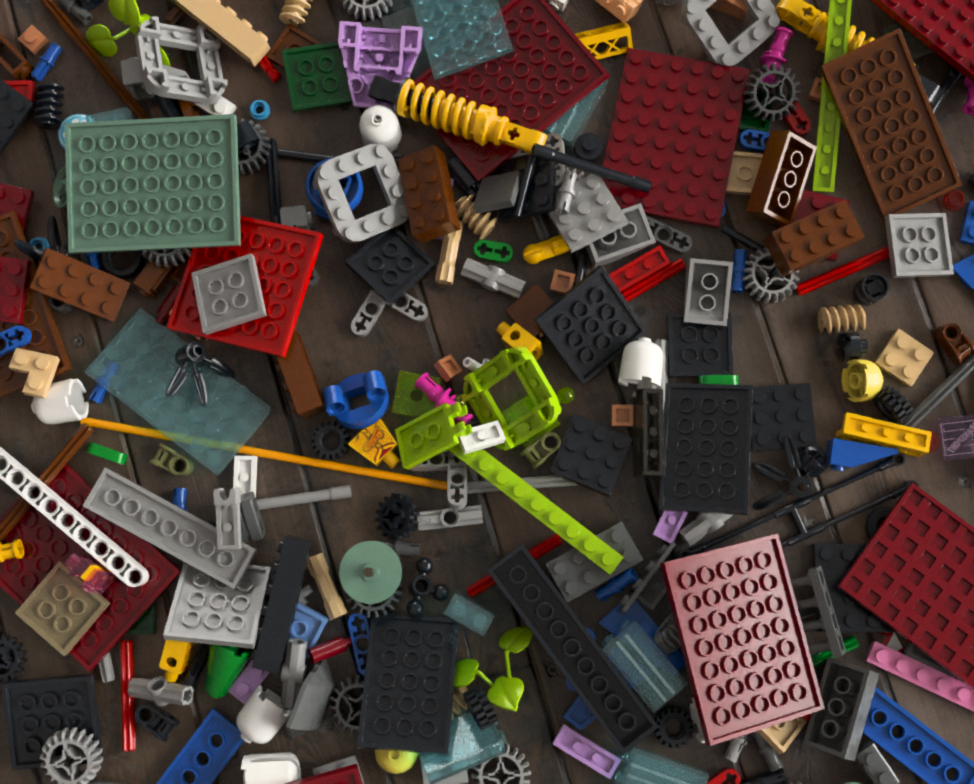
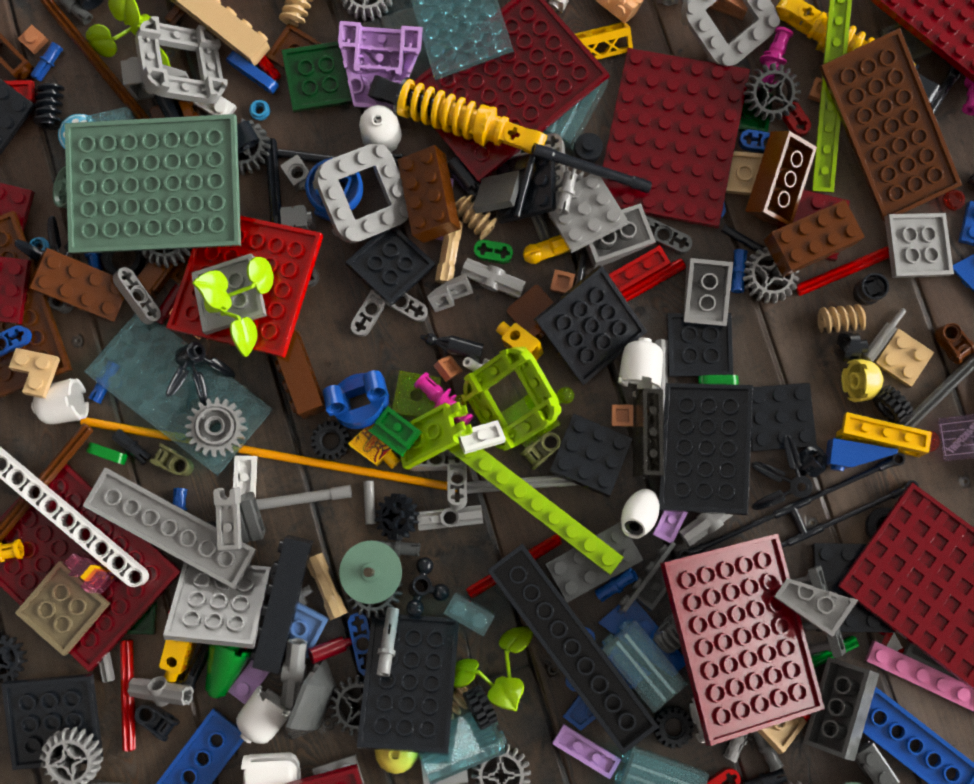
none -> black axle [112,429,152,466]
none -> light grey beam [113,267,161,325]
none -> light grey gear [185,397,247,458]
none -> plant [192,257,274,357]
none -> blue beam [226,51,279,95]
none -> light grey brick [280,154,309,191]
none -> light grey piece [363,481,376,525]
none -> green plate [368,406,422,457]
none -> light grey pin [377,607,399,677]
none -> black wheel [420,333,484,362]
none -> light grey slope [427,274,473,312]
none -> white piece [621,489,659,539]
none -> light grey wing [774,578,858,638]
none -> light grey axle [862,308,906,362]

